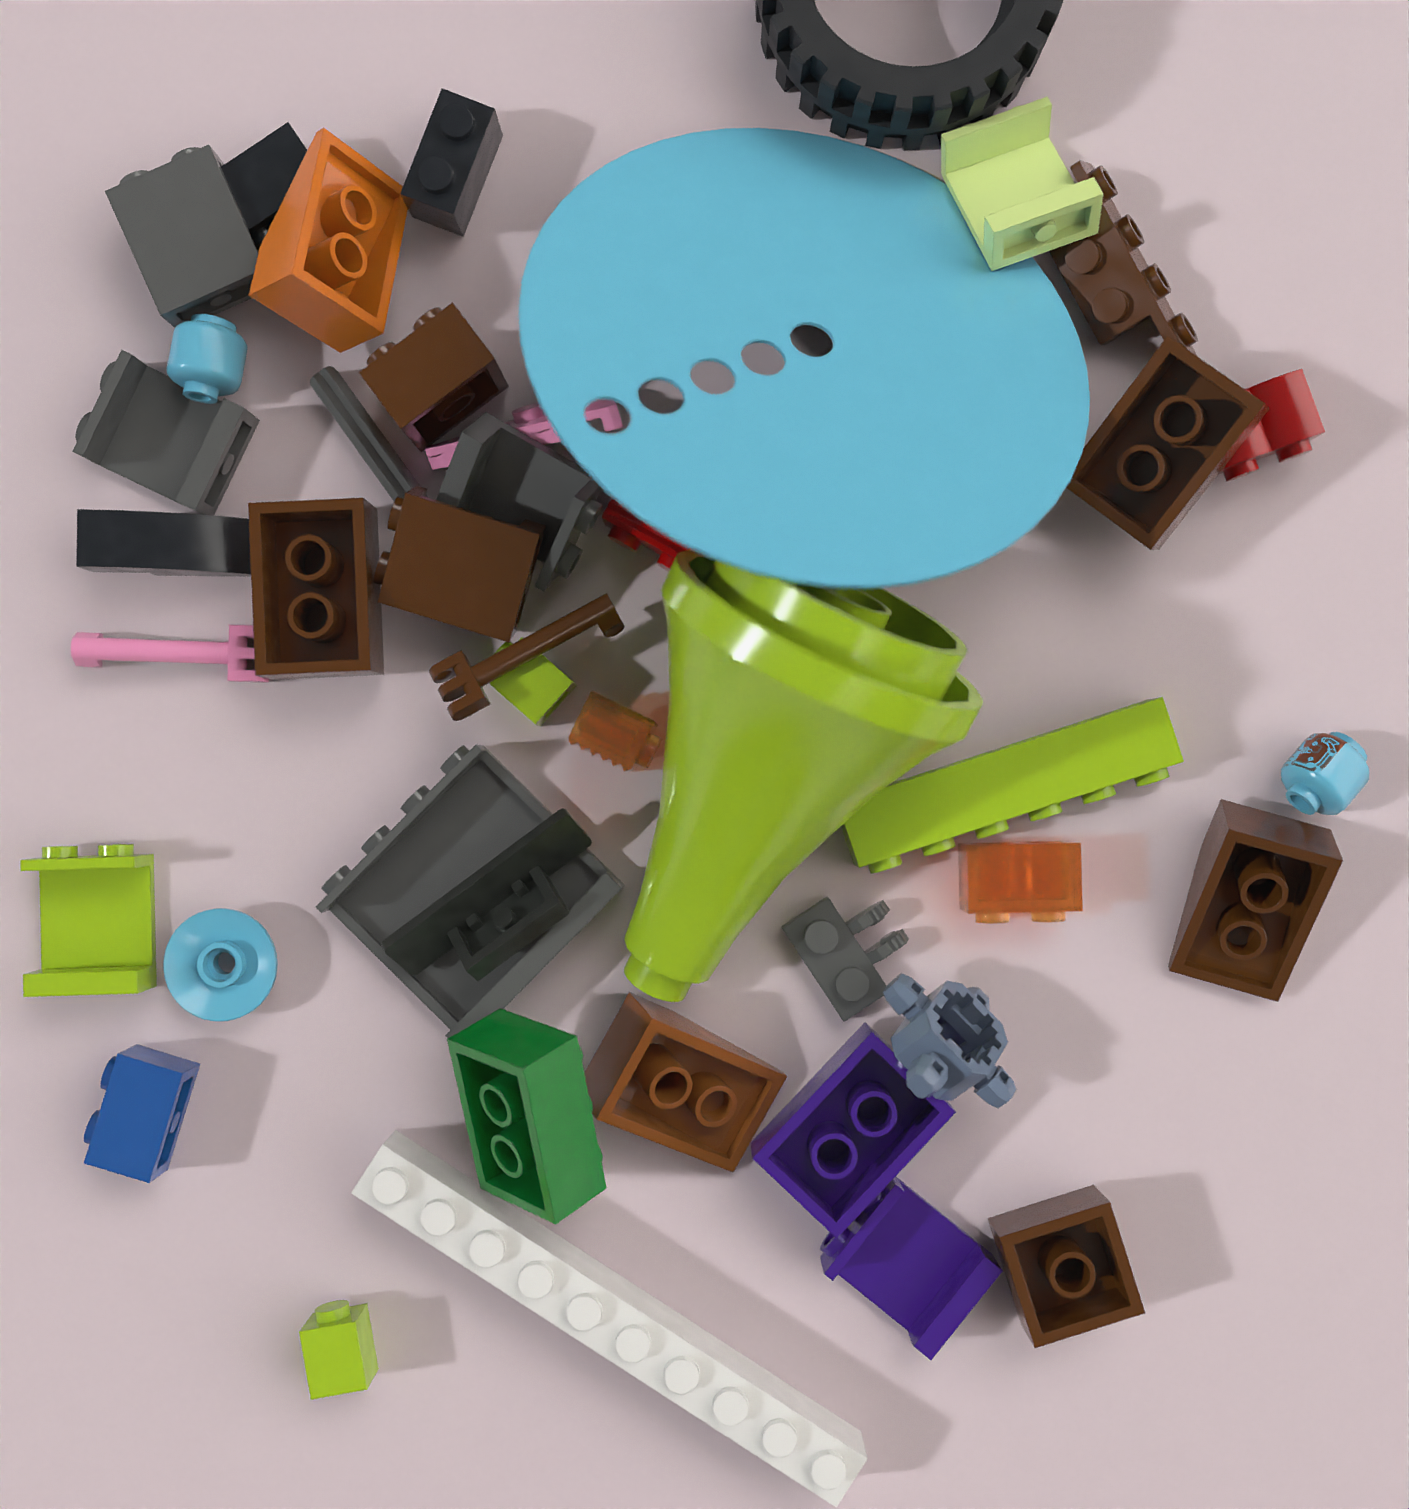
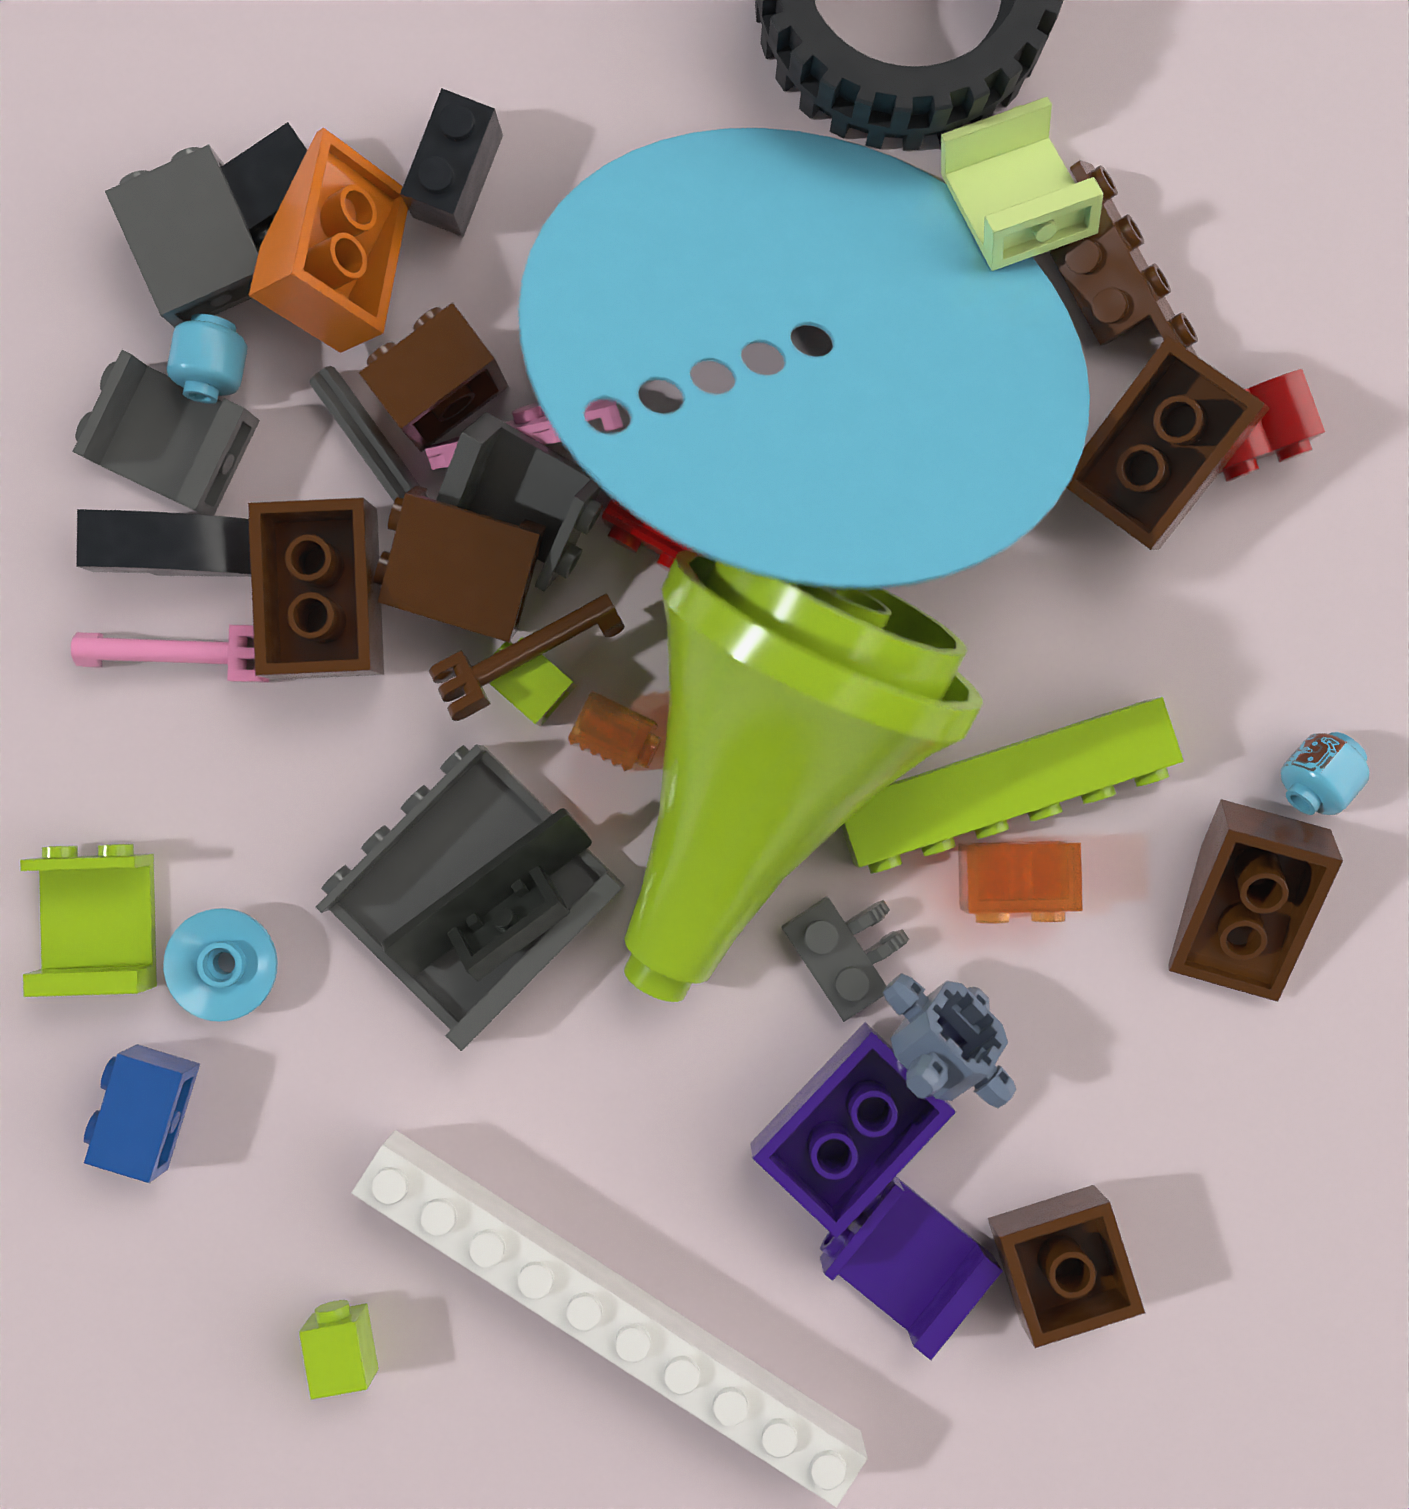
green brick [447,1008,607,1225] -> none
dark orange slope [584,992,787,1173] -> none

